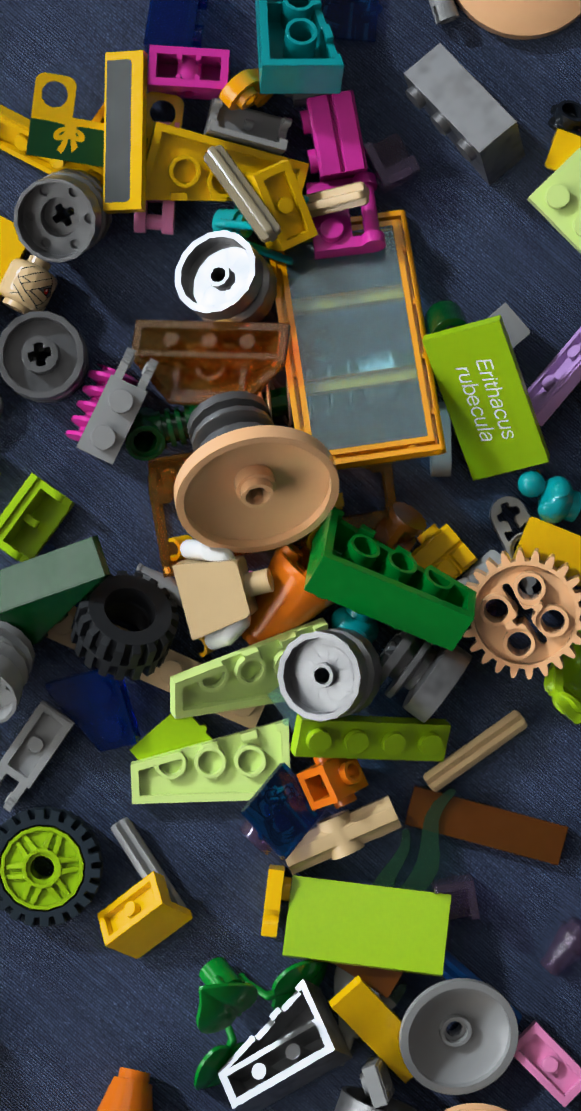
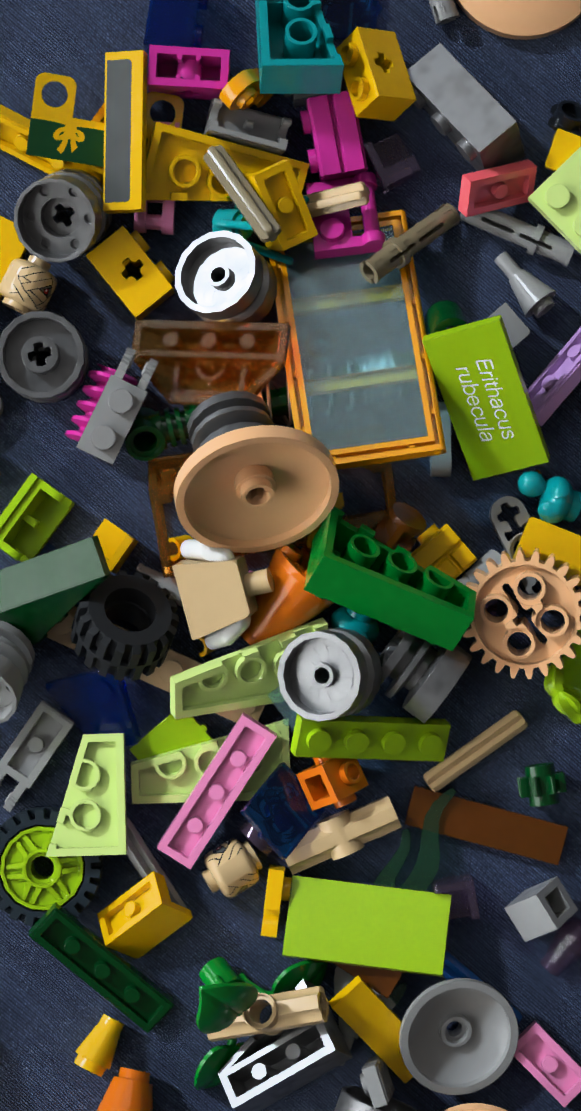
none -> dark green tile [29,902,175,1033]
none -> yellowish green wing [46,733,127,857]
none -> yellow cone [74,1014,125,1077]
none -> yellow brick [86,226,175,322]
none -> yellow panel [93,518,139,574]
none -> bright pink plate [157,712,277,869]
none -> tan head [201,838,263,898]
none -> tan piece [207,986,330,1042]
none -> yellow brick [336,27,417,121]
none -> dark tan pin [359,203,460,284]
none -> coral plate [458,159,537,217]
none -> light grey pin [460,210,575,267]
none -> light grey cone [494,251,556,318]
none -> light grey brick [504,876,578,942]
none -> dark green gear [517,762,567,807]

